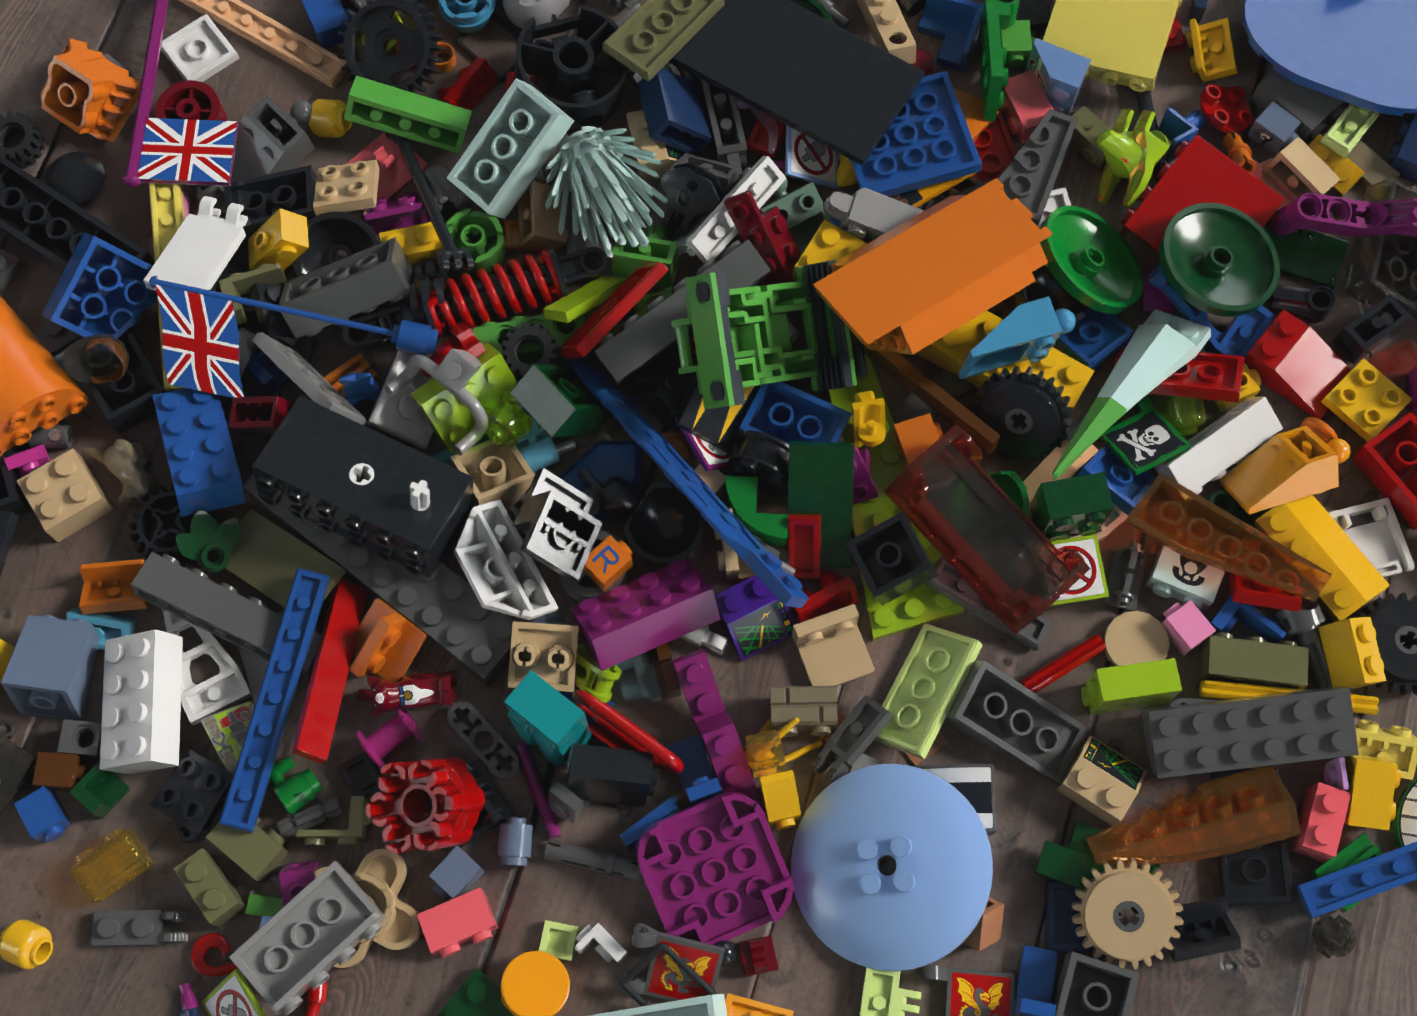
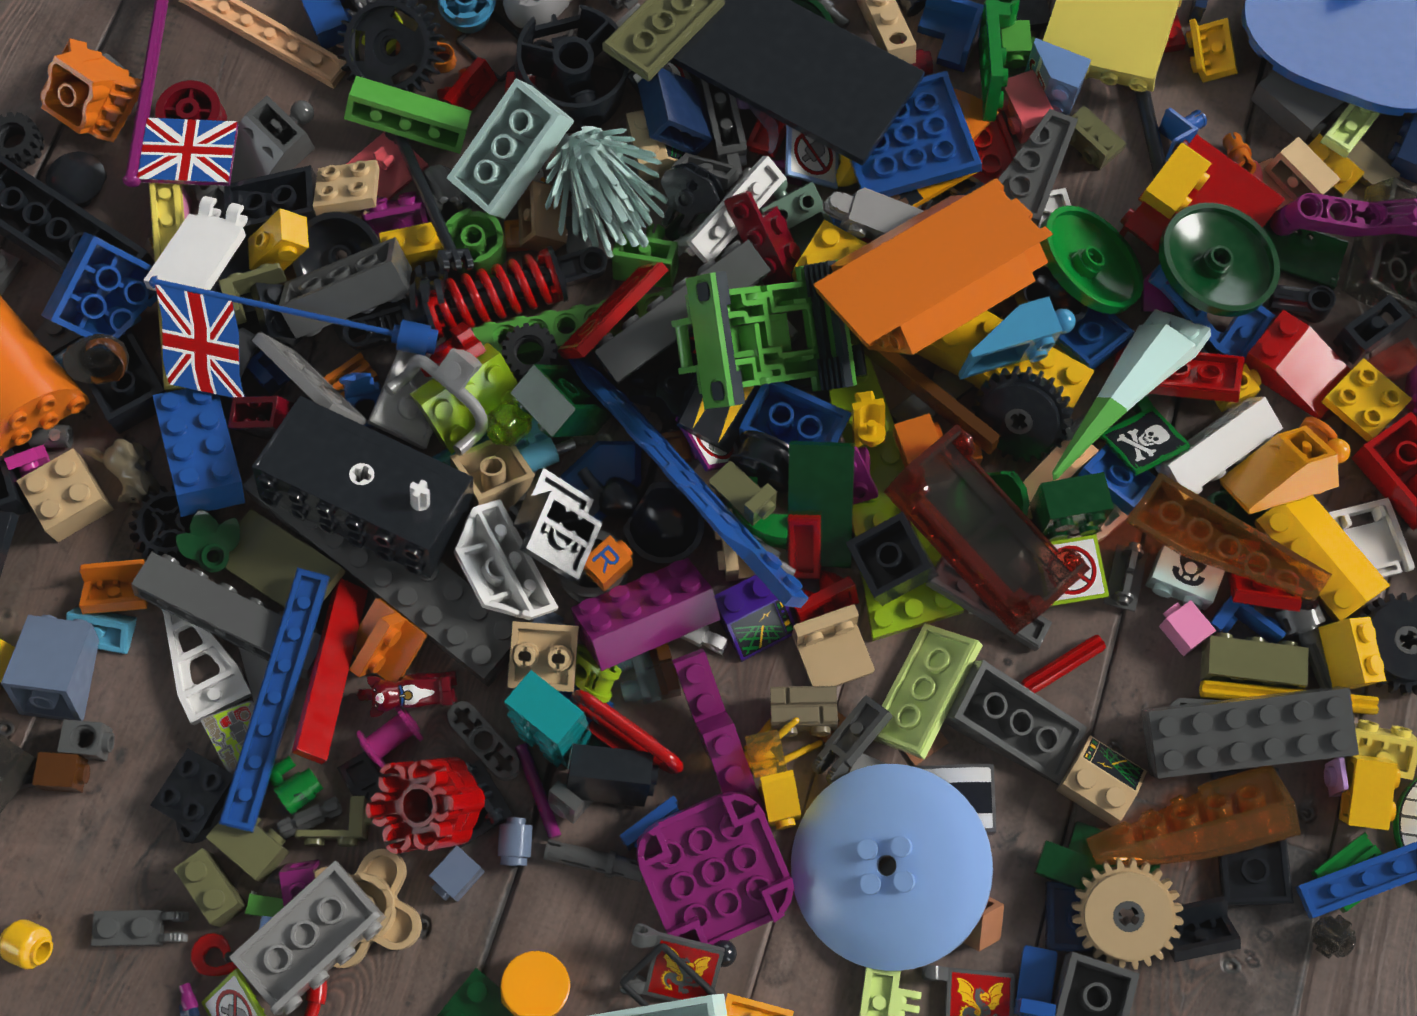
blue brick [14,786,73,842] -> none
clear yellow brick [69,828,155,904] -> none
dark green panel [70,762,130,819] -> none
white brick [100,629,183,775] -> none
white tile [161,14,240,82] -> none
yellow head [307,99,352,138] -> none
coral brick [416,887,499,958] -> none
yellowish green tile [539,920,579,962] -> none
lime tile [543,275,626,323] -> none
white bracket [574,923,629,964] -> none
blue bracket [669,735,722,806] -> none
dark red tile [738,935,779,977] -> none
lime brick [1081,658,1182,715] -> none
lime piece [1096,108,1170,208] -> none
tan tile [1103,611,1170,666] -> none
clear neon green head [1162,396,1207,436] -> none
red dish [1199,84,1254,134] -> none
sand blue brick [1247,101,1301,156] -> none
coral brick [1290,782,1351,862] -> none
none -> olive bracket [709,461,777,526]
none -> yellow brick [1140,142,1212,219]

